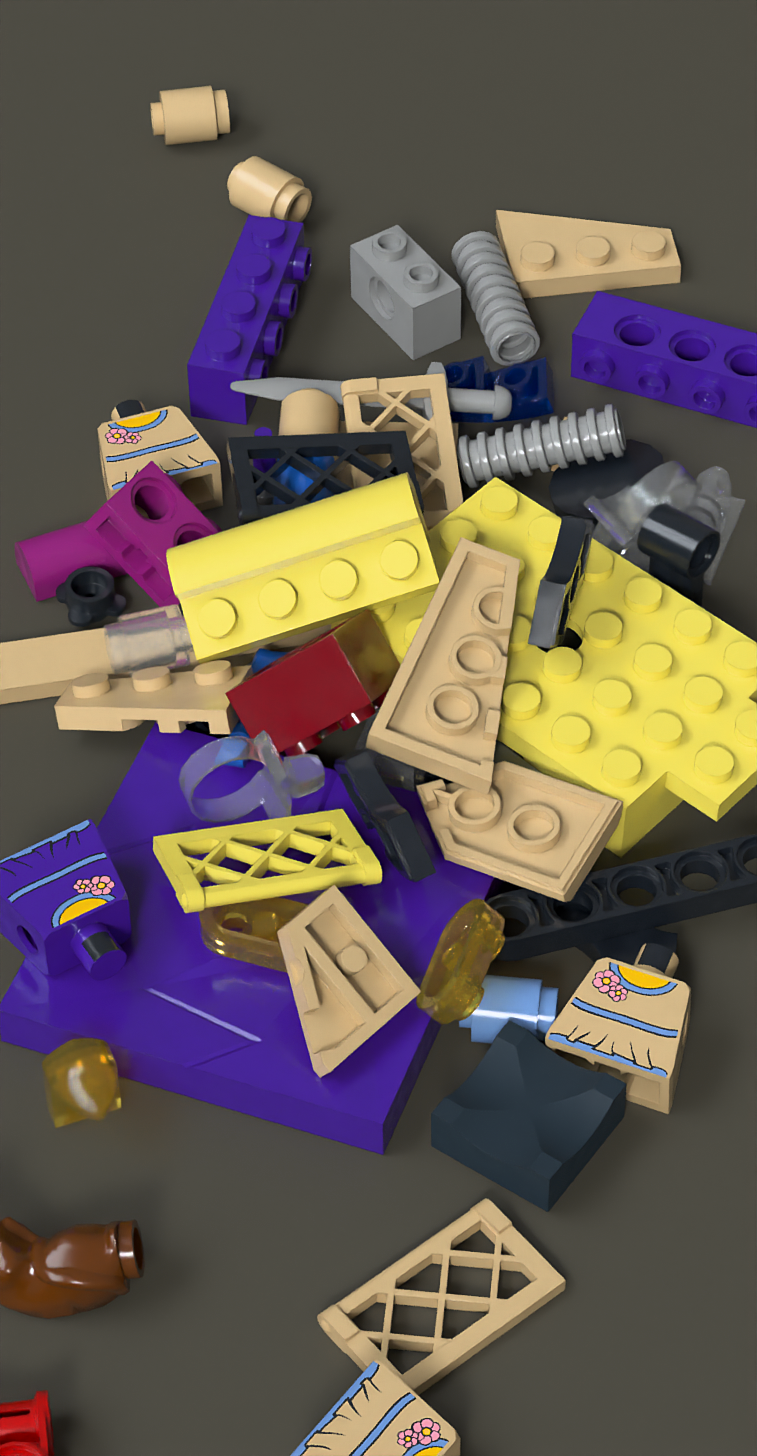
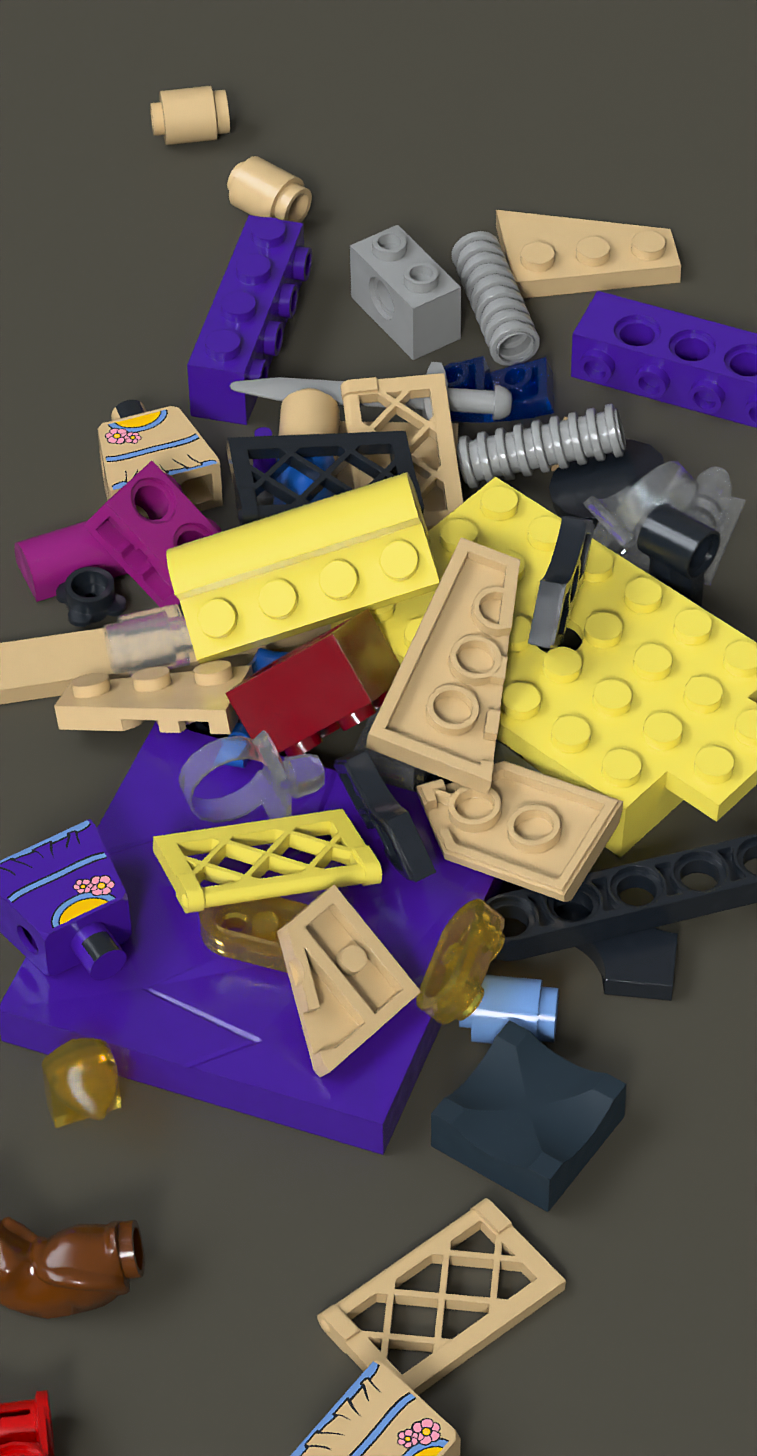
tan torso [545,943,691,1114] -> none

